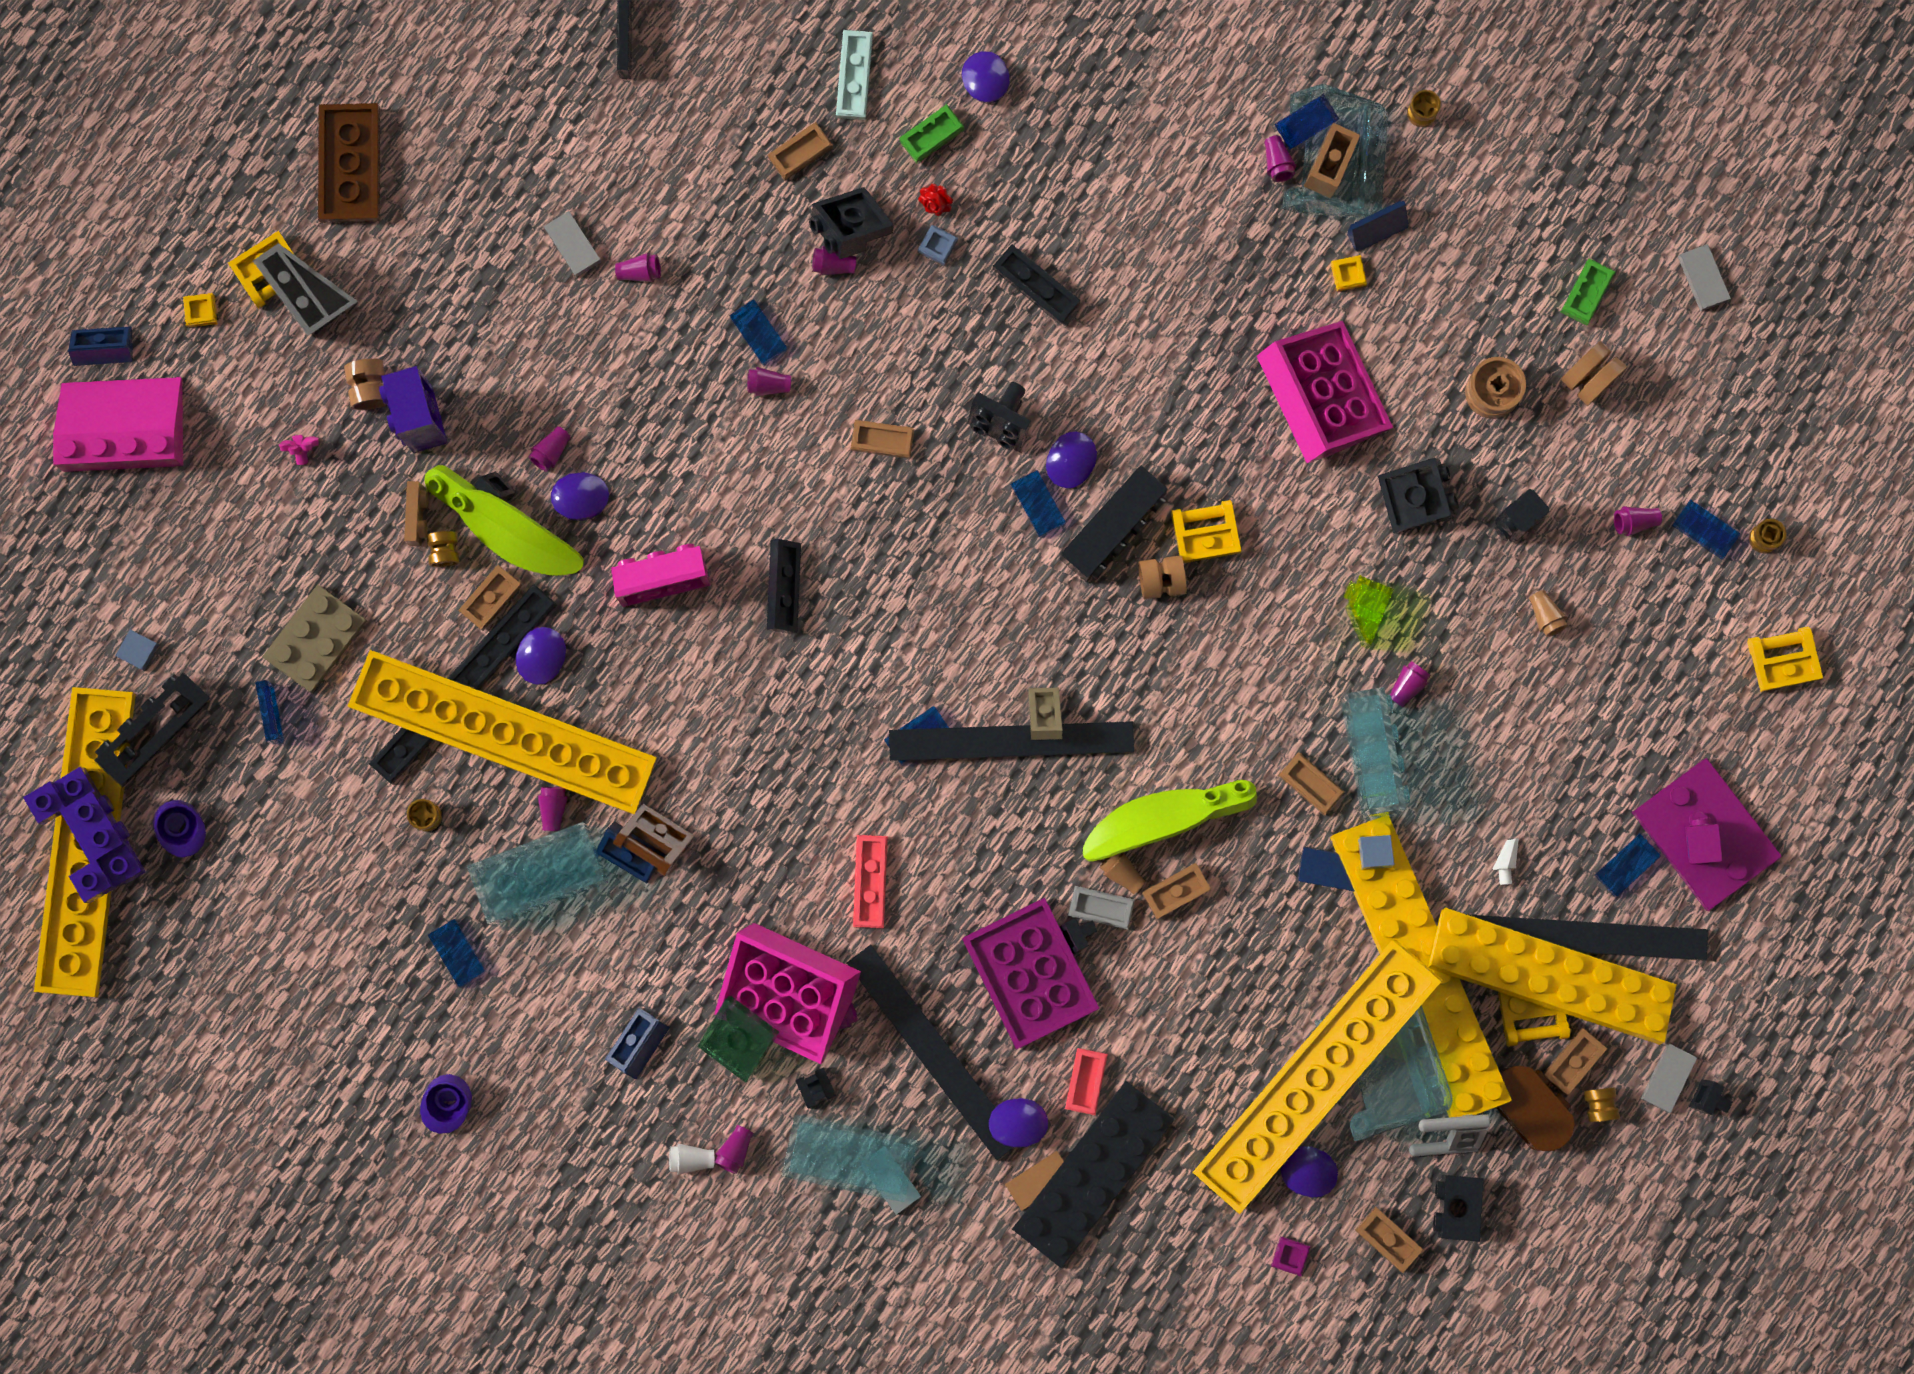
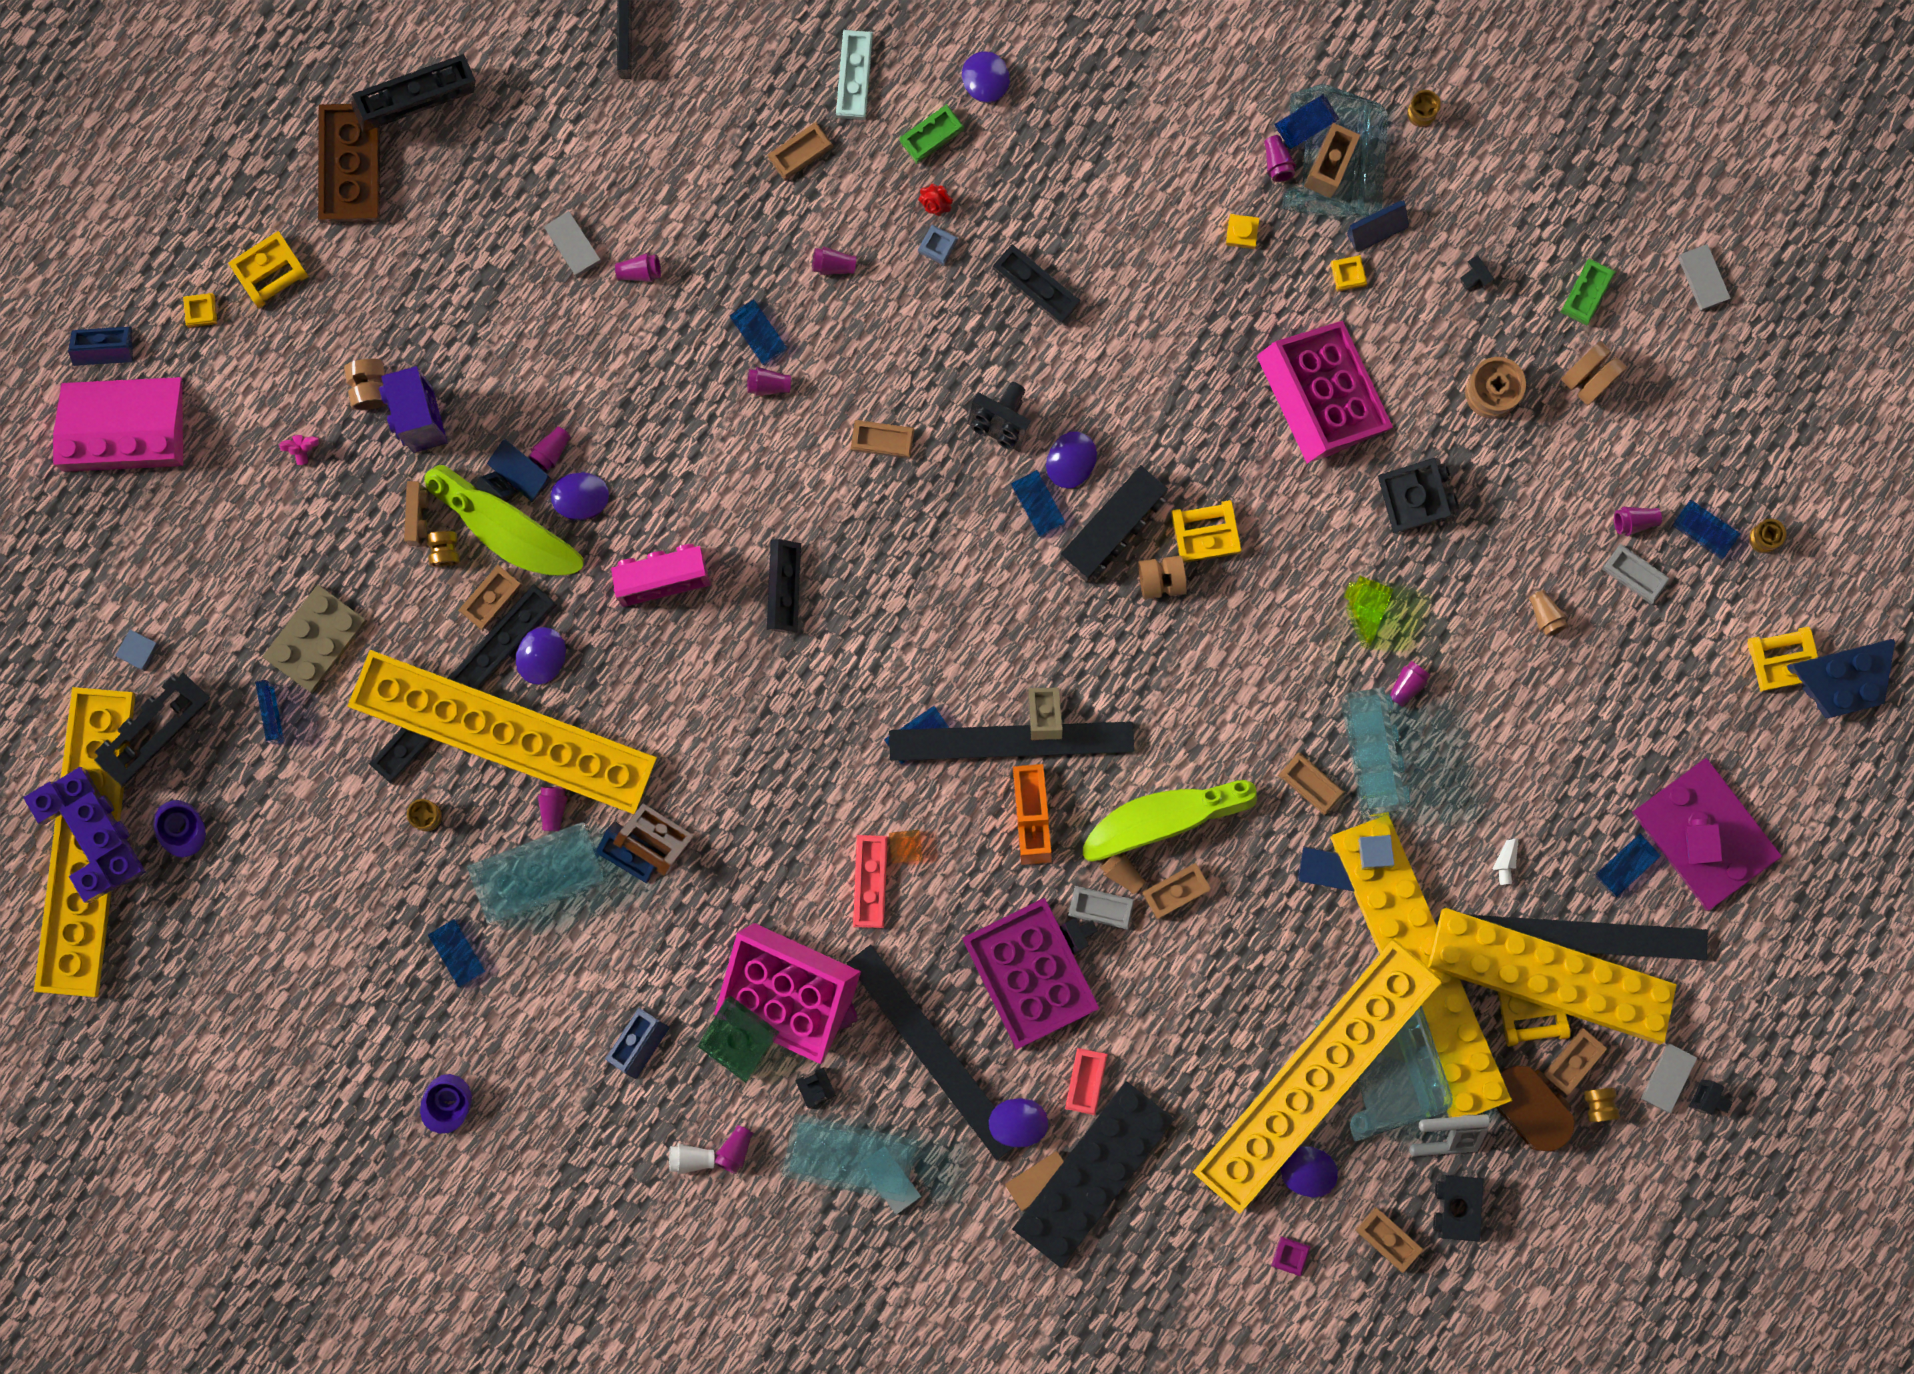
light grey wedge [253,243,358,336] -> none
black plate [809,187,894,259] -> none
black brick [1495,489,1550,543] -> none
none -> black brick [351,54,476,132]
none -> dark blue slope [487,438,552,502]
none -> clear orange tile [889,830,923,864]
none -> orange slope [1013,764,1052,865]
none -> yellow plate [1225,214,1259,249]
none -> black tile [1460,254,1495,291]
none -> light grey tile [1602,544,1670,604]
none -> dark blue wing [1787,638,1895,718]

